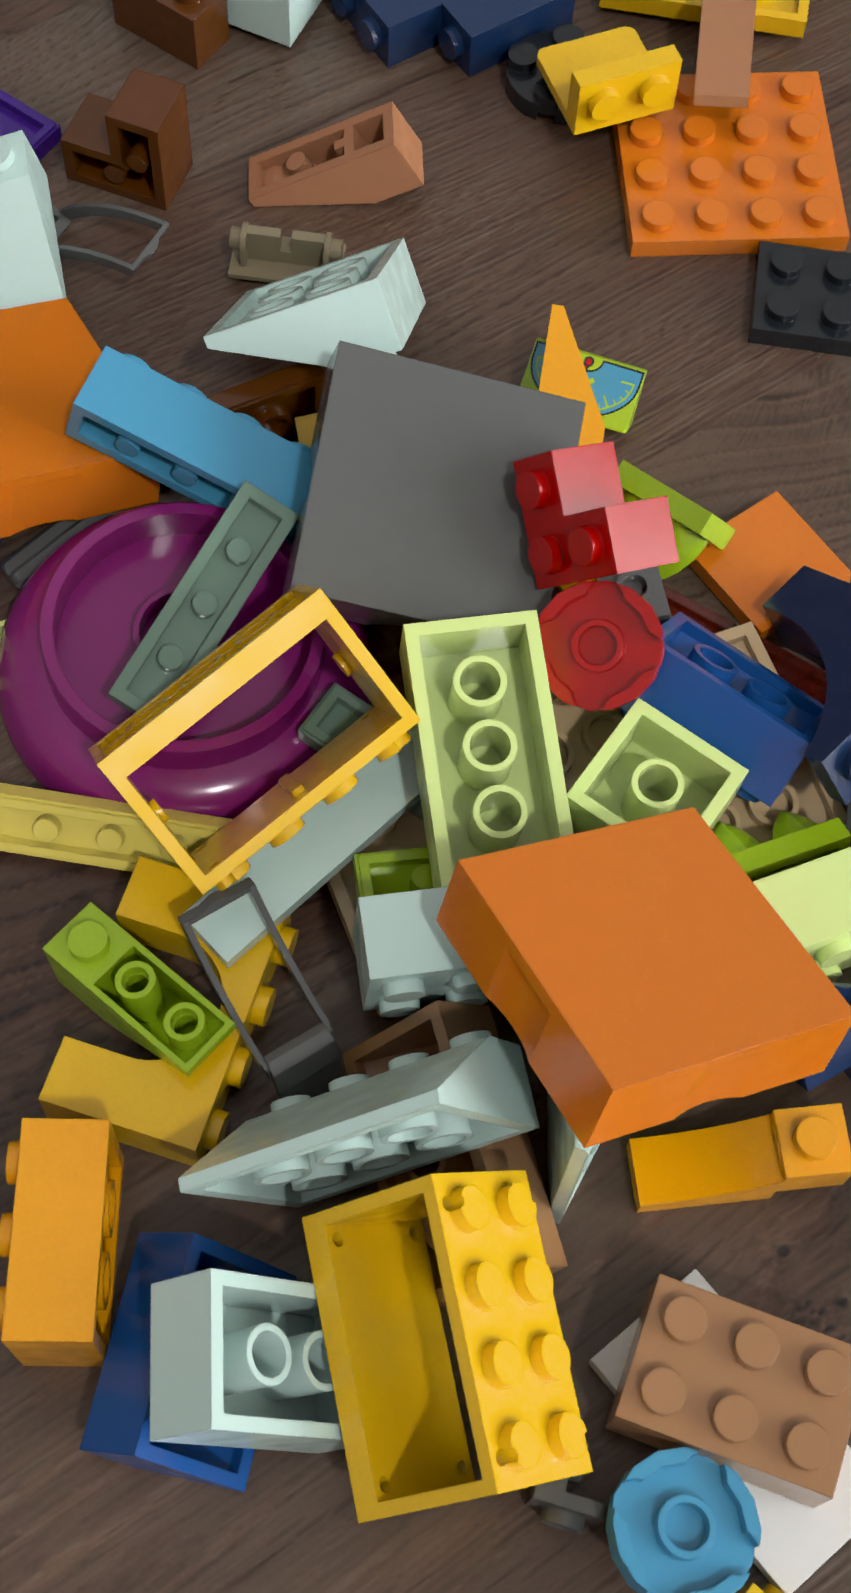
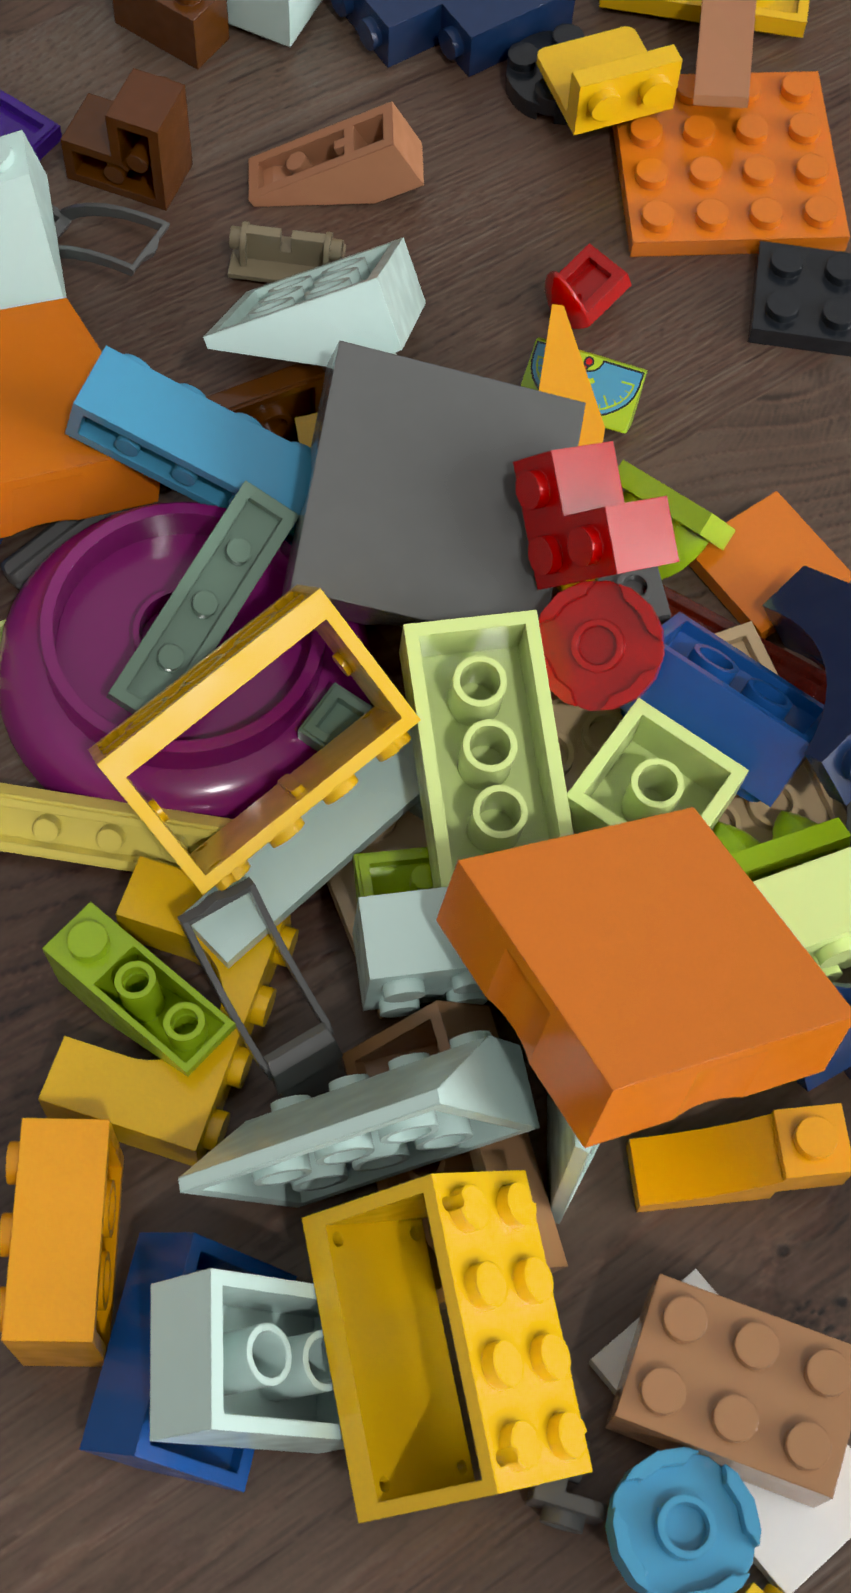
none -> red plate [544,243,632,329]

